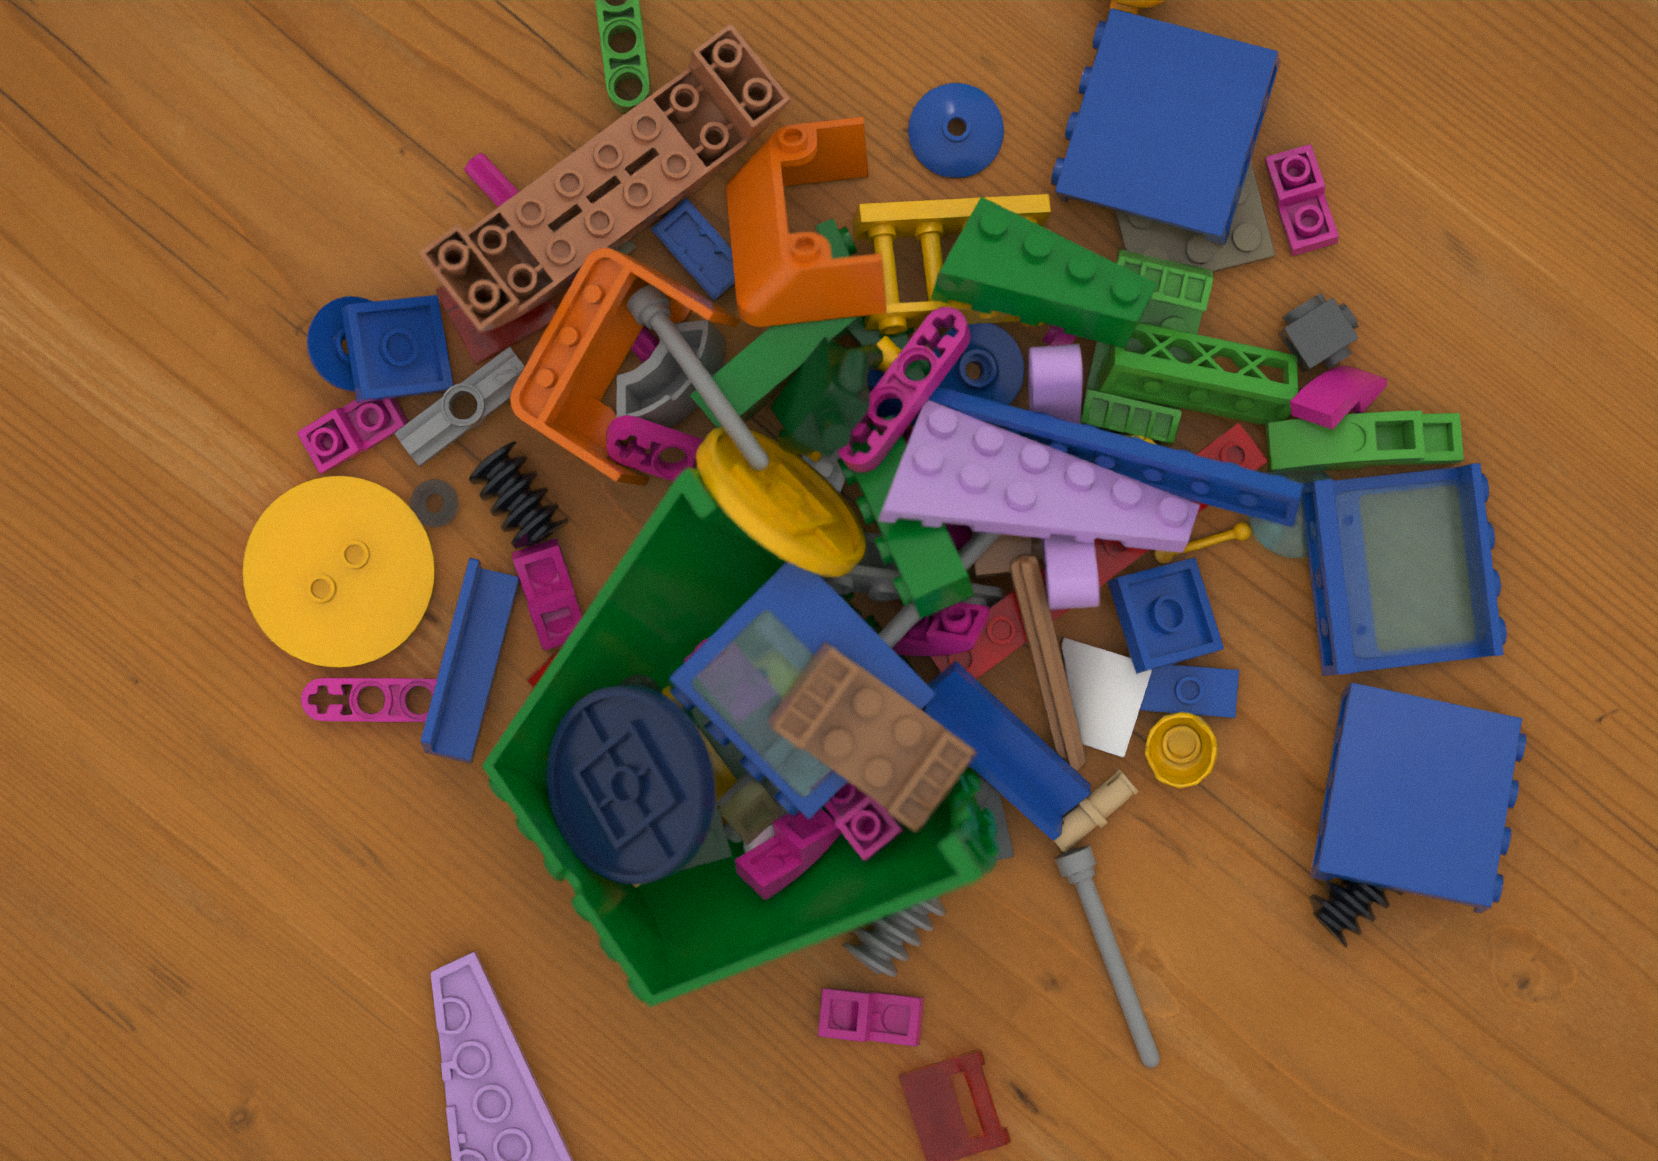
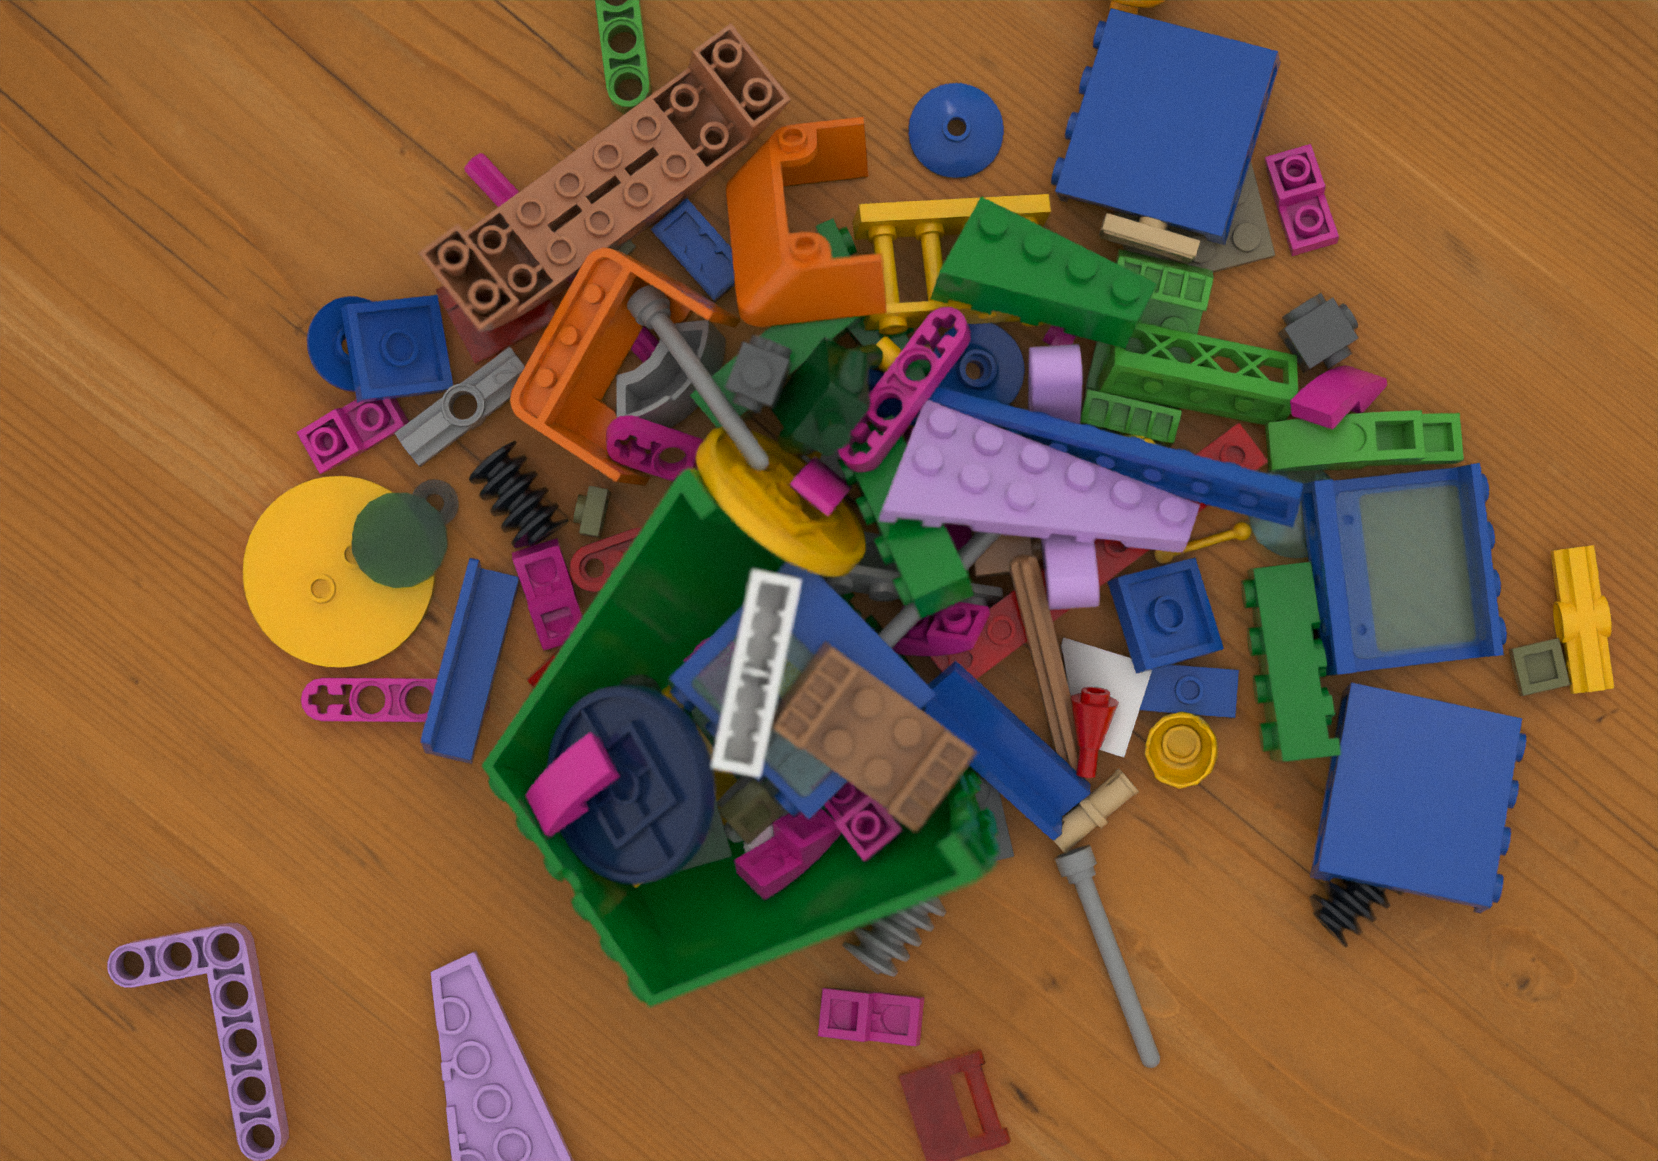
none -> lavender beam [107,923,289,1161]
none -> clear green tile [351,493,449,588]
none -> dark pink slope [525,733,620,837]
none -> red plate [570,528,642,592]
none -> olive plate [573,486,611,539]
none -> white brick [710,569,802,777]
none -> dark grey brick [725,335,793,413]
none -> dark pink slope [789,456,852,516]
none -> red cone [1071,687,1119,778]
none -> tan plate [1098,213,1200,264]
none -> green wedge [1241,562,1342,762]
none -> olive plate [1508,638,1570,696]
none -> yellow piece [1550,545,1614,694]

